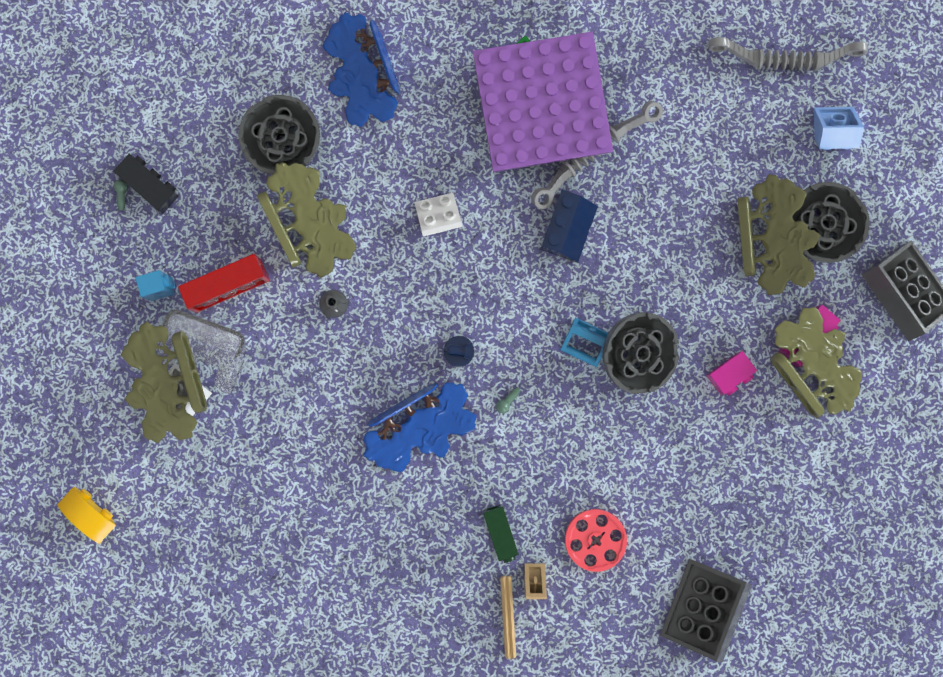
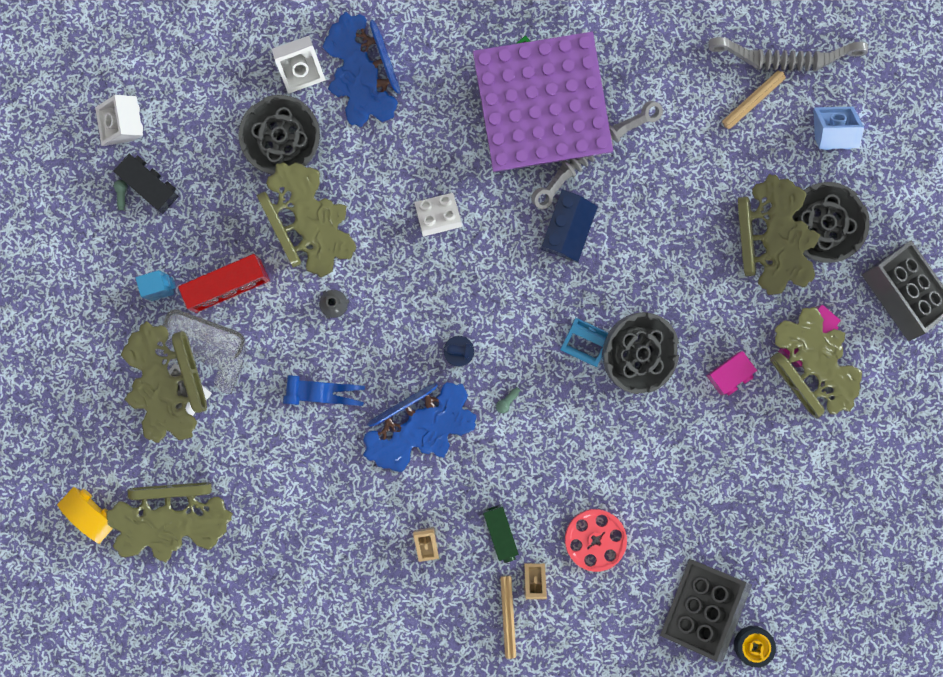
none -> white slope [95,95,143,146]
none -> olive plant [107,482,233,563]
none -> white slope [272,36,325,94]
none -> blue flag [283,375,365,406]
none -> tan slope [413,527,439,562]
none -> tan axle [722,70,786,129]
none -> wheel [734,626,776,668]

